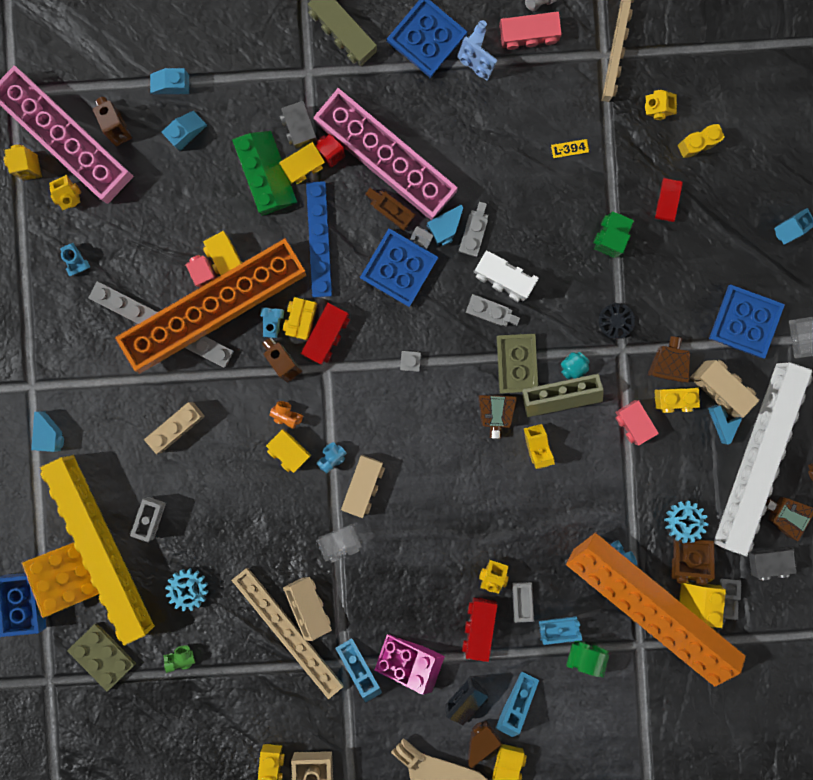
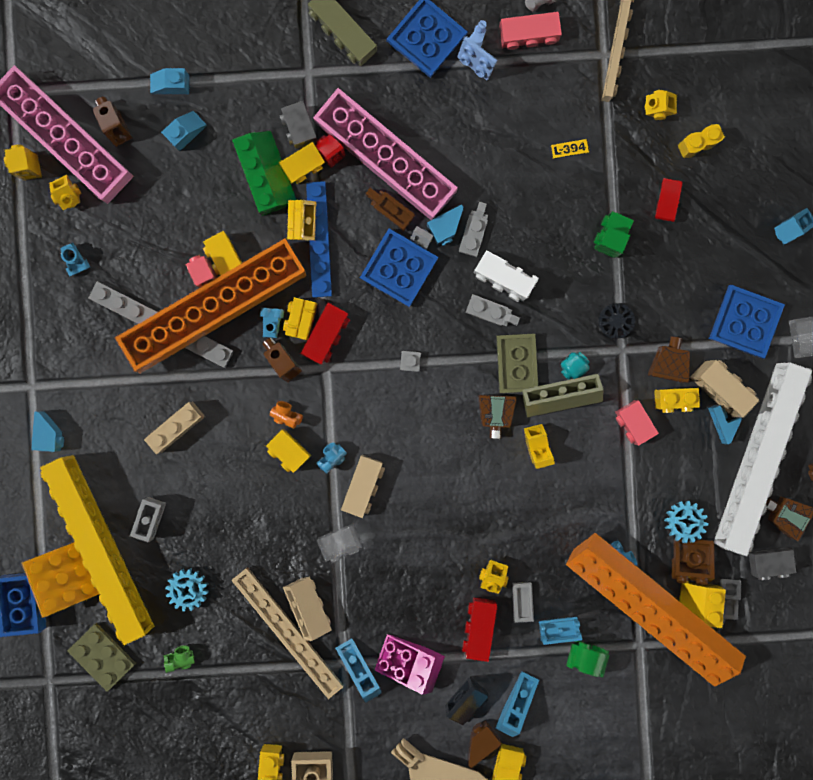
none -> yellow brick [287,200,316,241]

